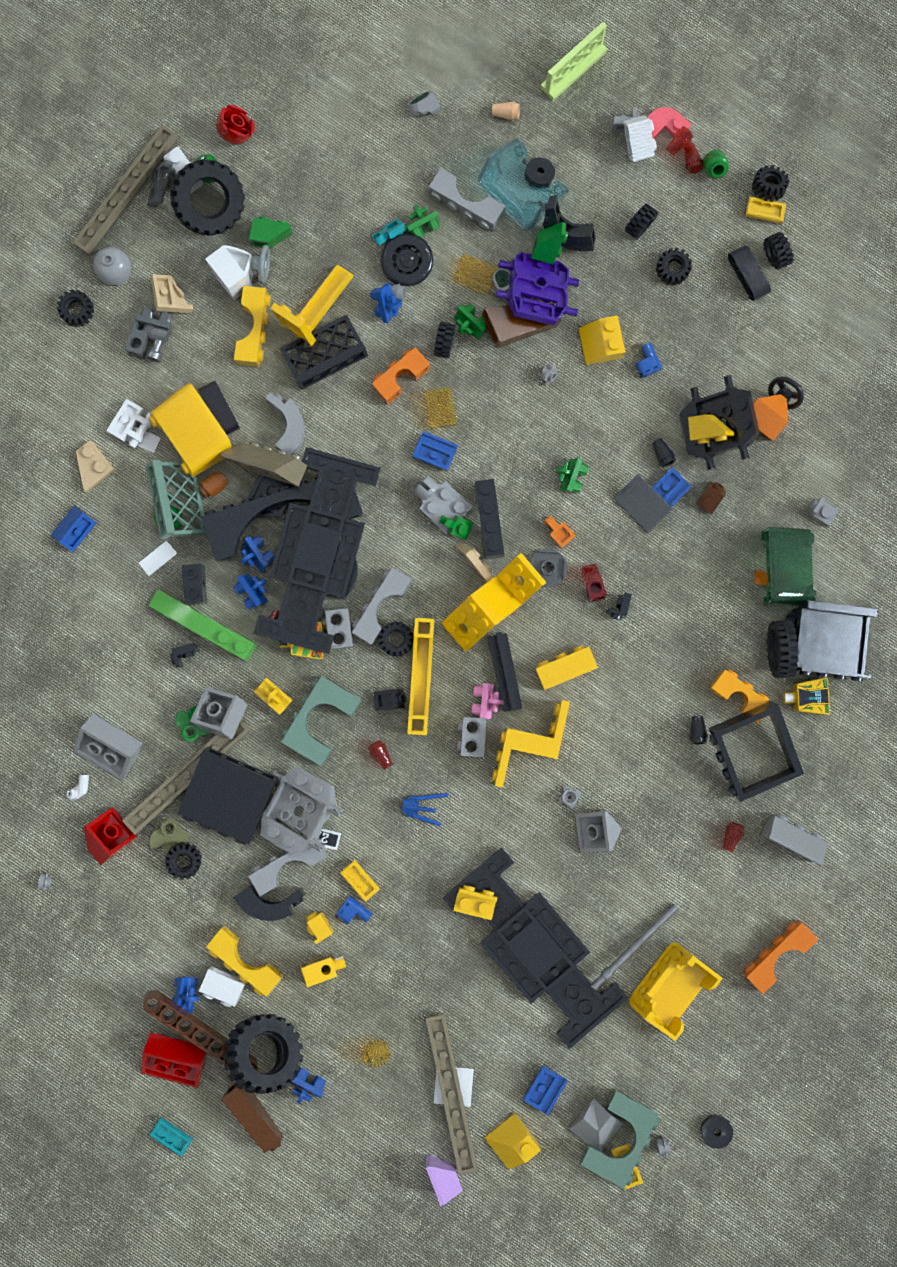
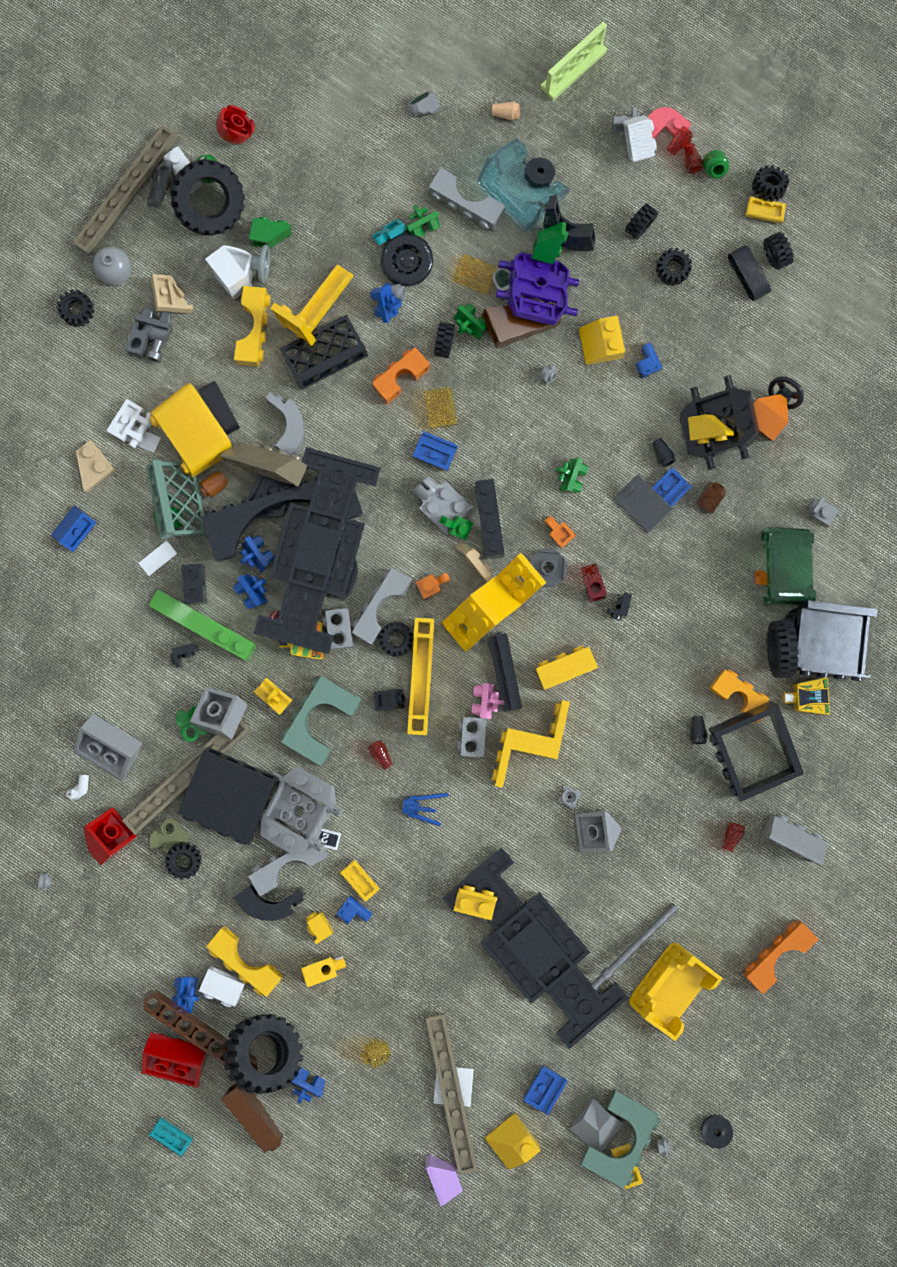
none -> orange plate [416,572,450,600]

